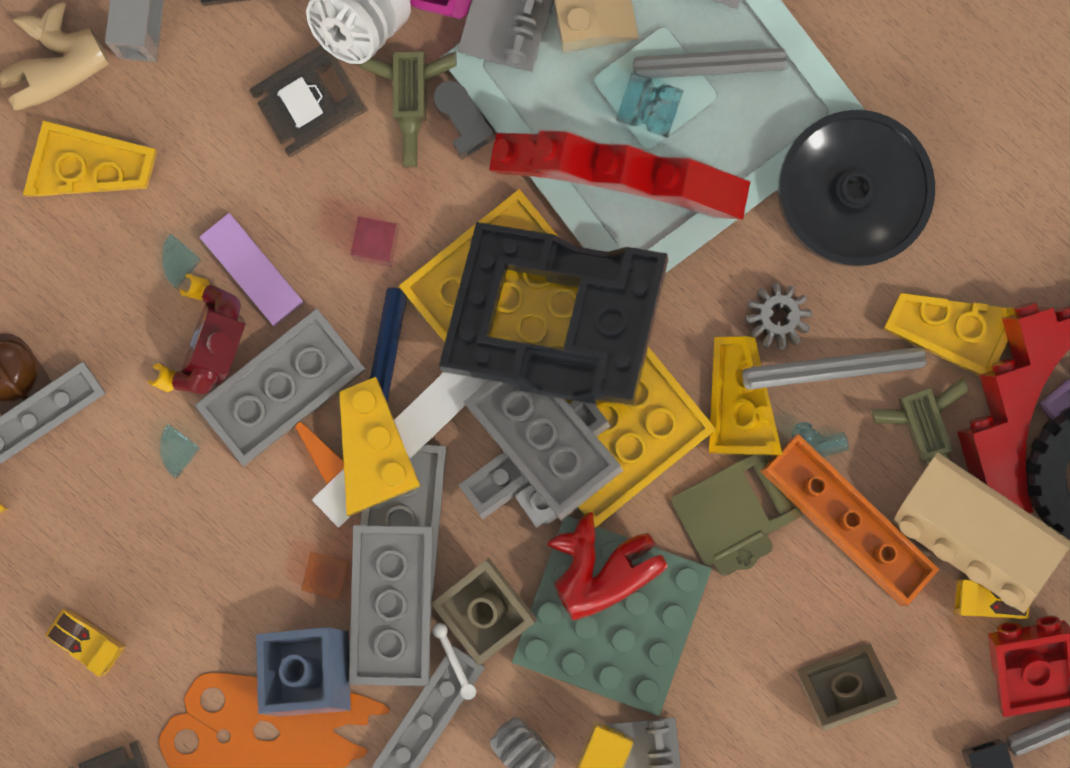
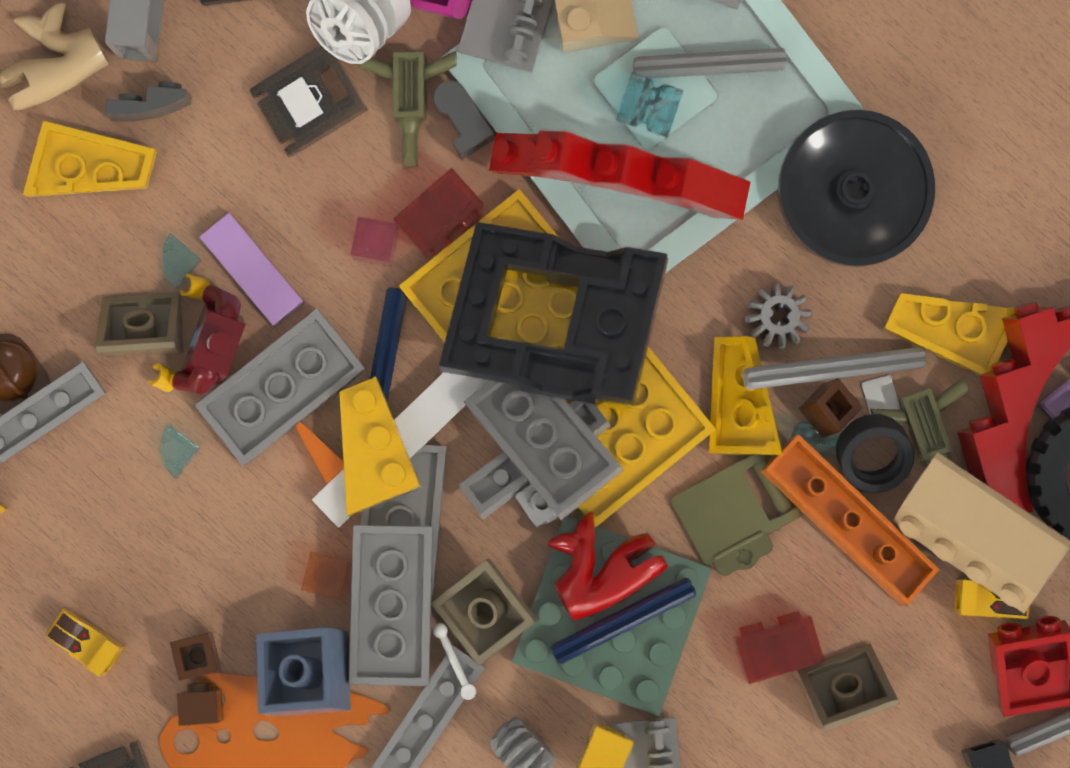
none -> dark tan slope [95,292,184,357]
none -> dark grey slope [106,81,192,121]
none -> reddish brown plate [170,632,222,681]
none -> reddish brown plate [177,682,224,726]
none -> clear red brick [393,168,484,258]
none -> dark blue axle [551,578,696,664]
none -> clear red brick [732,610,825,684]
none -> reddish brown plate [799,378,862,438]
none -> black tyre [836,414,914,493]
none -> white sticker [861,375,900,415]

